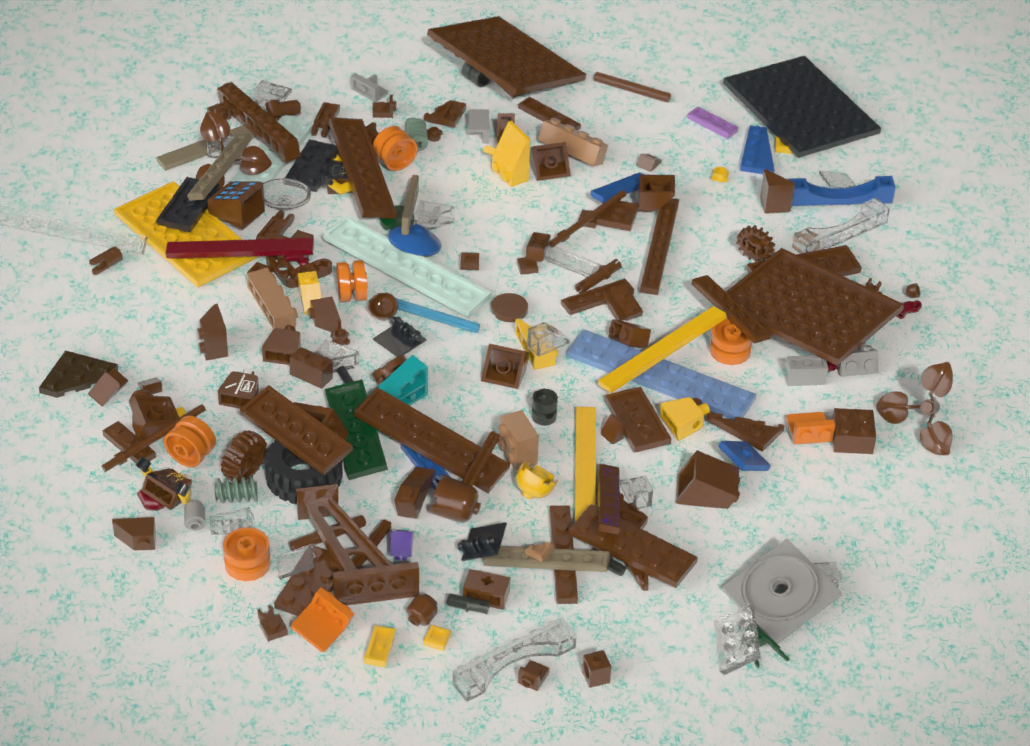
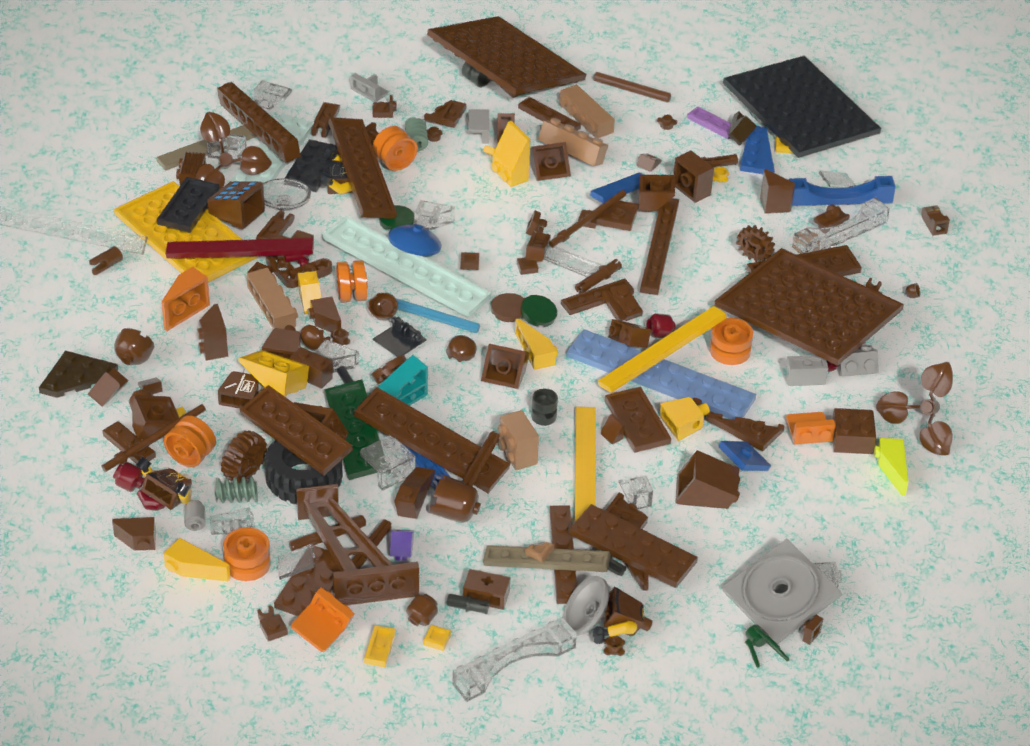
dark tan tile [187,133,252,201] -> none
reddish brown bracket [207,103,232,120] -> none
reddish brown piece [265,99,301,121] -> none
dark tan tile [401,175,419,235] -> none
black hinge [457,522,507,561] -> none
yellow cylinder [516,462,558,499] -> none
reddish brown bracket [518,660,550,691] -> none
clear slope [527,322,570,357] -> none
reddish brown brick [582,650,611,688] -> none
reddish brown tile [598,463,620,534] -> none
reddish brown tile [691,275,771,344] -> none
clear plate [714,604,761,675] -> none
dark red arm [897,300,922,319] -> none
none -> dark red head [113,462,145,492]
none -> reddish brown cylinder [114,328,155,365]
none -> orange slope [162,267,210,331]
none -> yellow slope [164,538,231,581]
none -> reddish brown brick [176,152,206,185]
none -> yellow slope [239,350,309,397]
none -> reddish brown hair [300,324,331,351]
none -> clear bracket [360,435,415,491]
none -> reddish brown hair [446,335,477,362]
none -> dark green tile [520,295,557,327]
none -> reddish brown tile [526,210,547,236]
none -> medium nougat brick [559,84,615,138]
none -> light grey dish [563,576,609,636]
none -> reddish brown torso [593,586,653,644]
none -> reddish brown plate [603,636,625,656]
none -> dark red head [646,313,676,338]
none -> reddish brown plate [657,114,677,130]
none -> reddish brown brick [673,150,714,203]
none -> reddish brown pin [701,154,738,167]
none -> dark brown slope [728,111,756,146]
none -> reddish brown plate [802,614,824,645]
none -> reddish brown hips [814,204,850,235]
none -> neon yellow slope [874,438,908,496]
none -> reddish brown leg [921,205,950,236]

